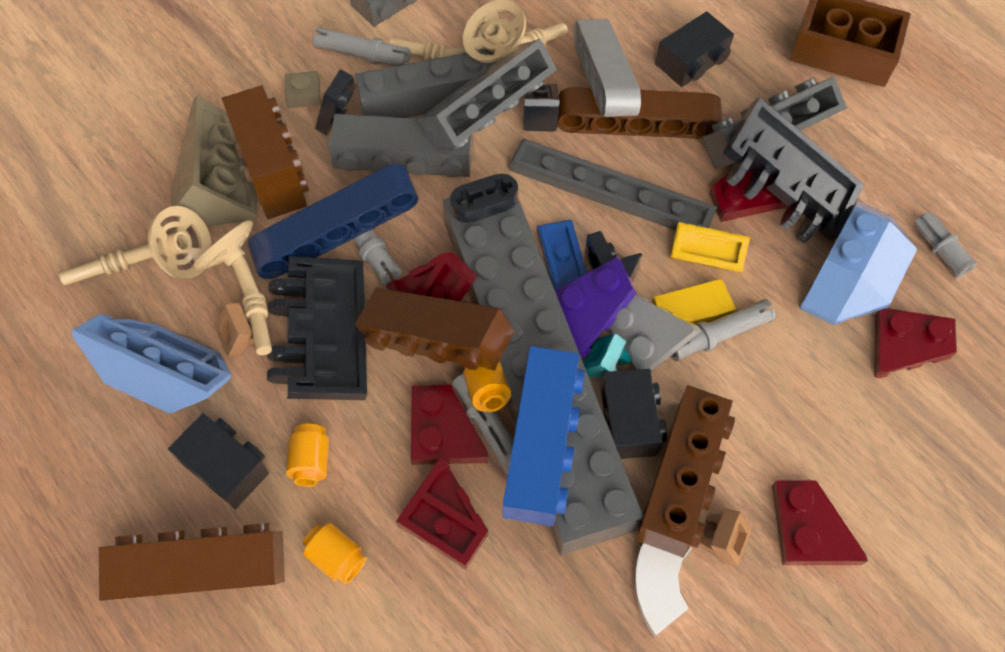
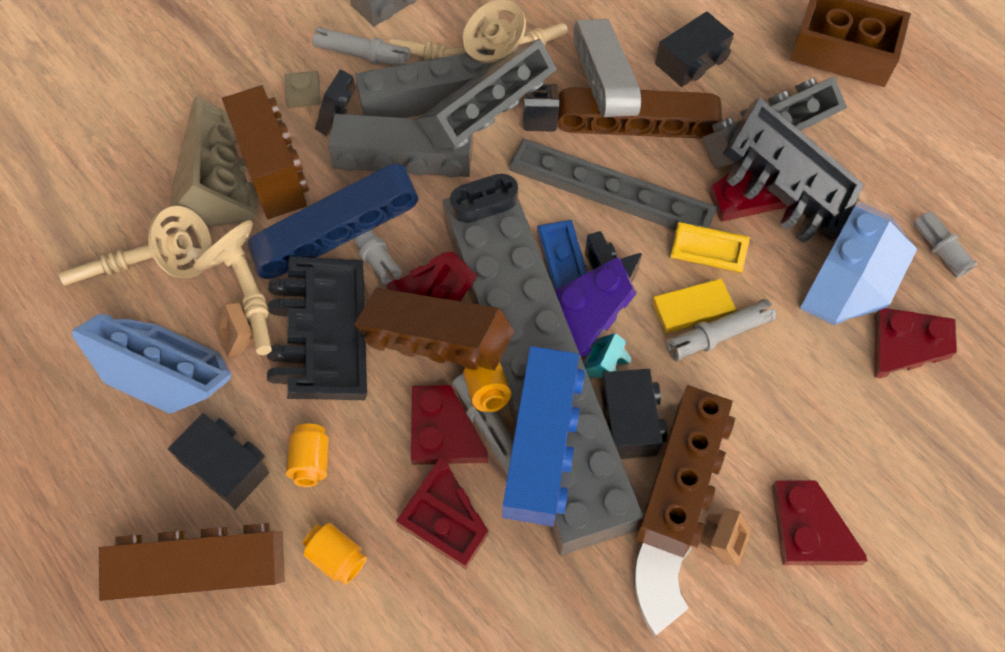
light grey wing [610,294,701,372] -> none

